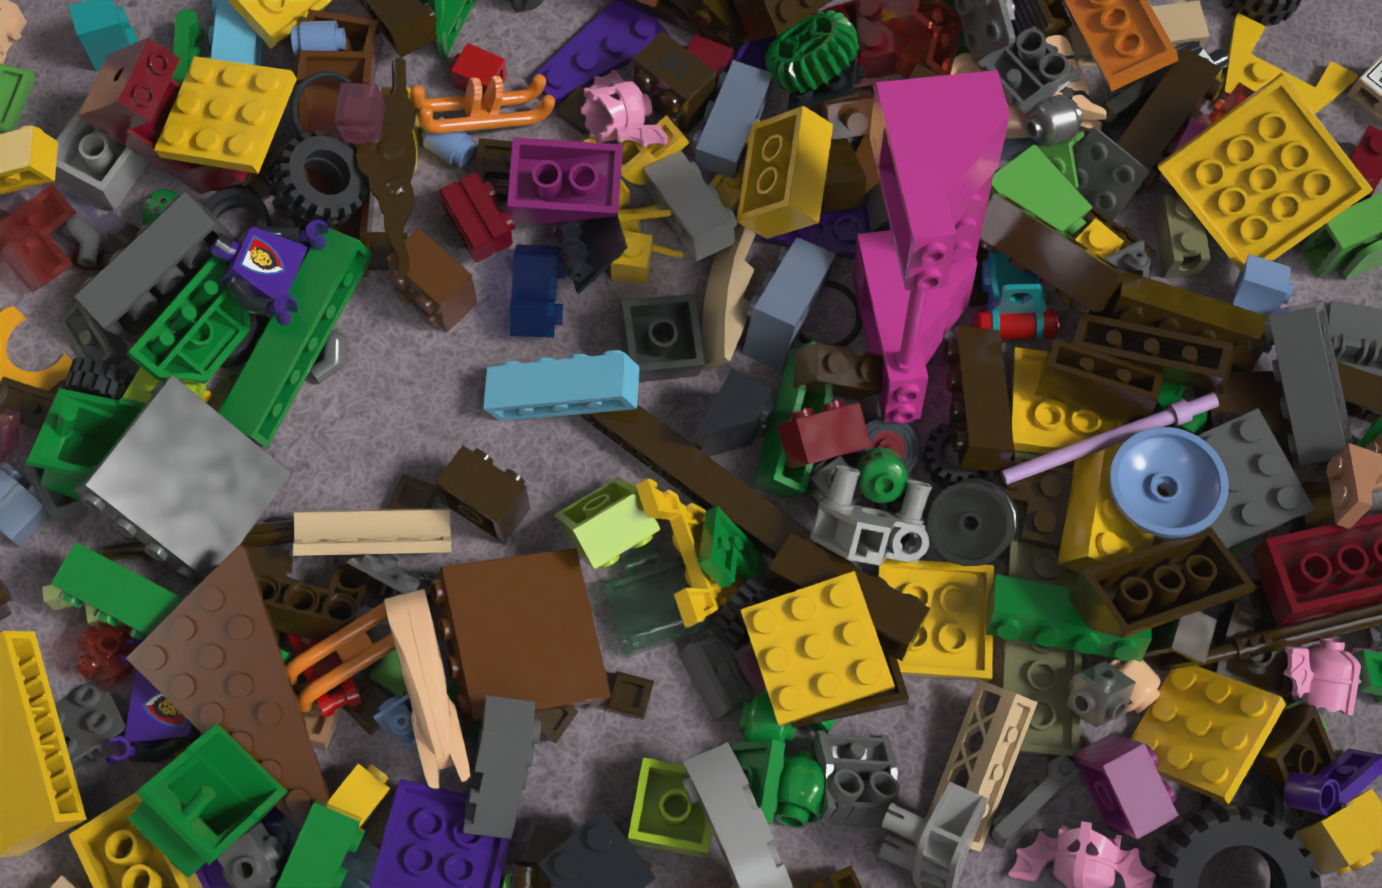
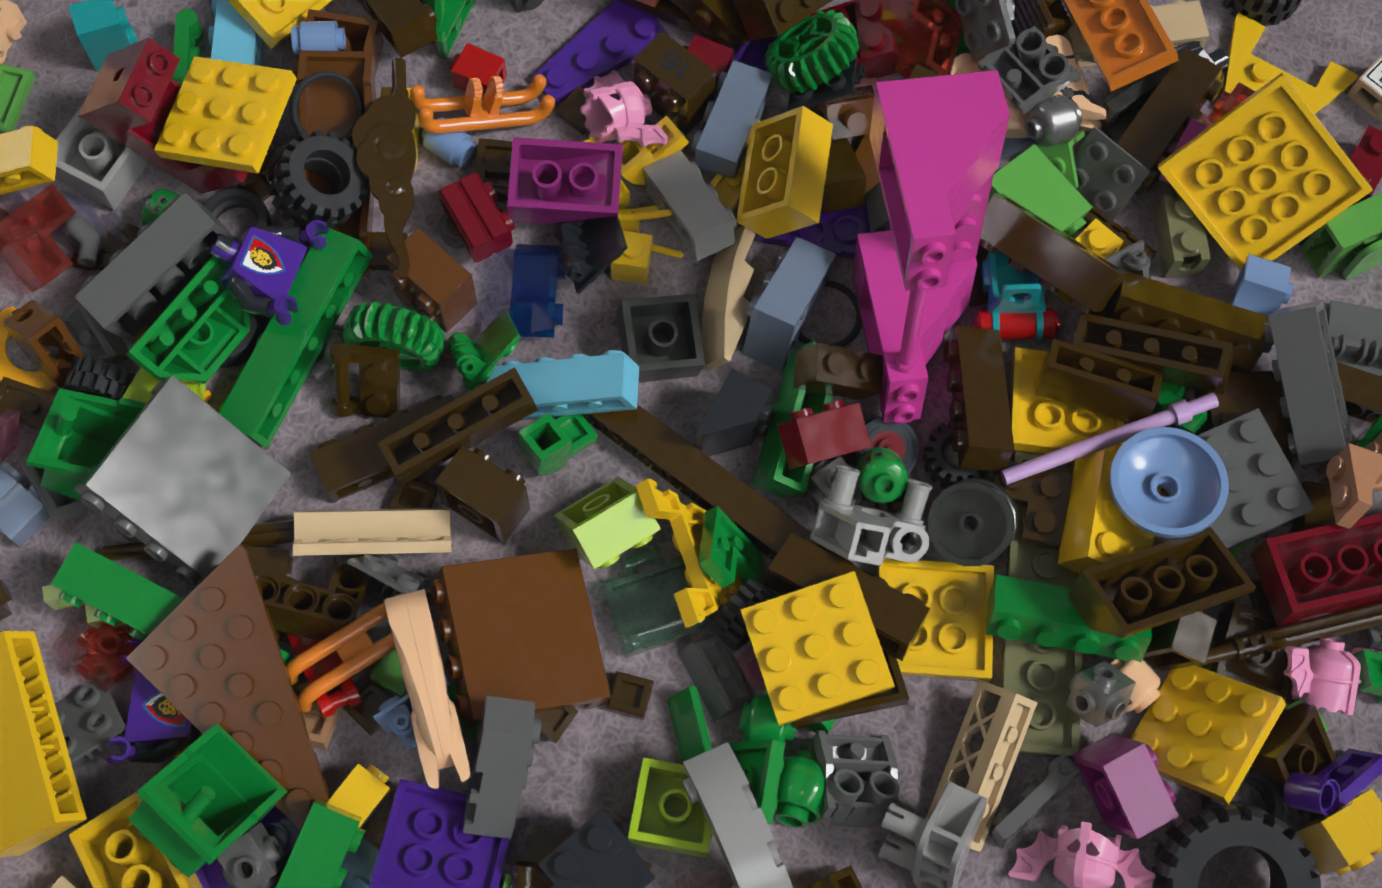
clear pink brick [334,83,386,144] -> none
none -> reddish brown torso [4,300,85,388]
none -> dark brown brick [310,394,454,503]
none -> dark brown plate [329,343,400,418]
none -> green gear [343,302,445,372]
none -> dark brown brick [377,367,538,484]
none -> green hinge [447,308,521,391]
none -> green brick [516,413,598,476]
none -> green slope [667,685,712,765]

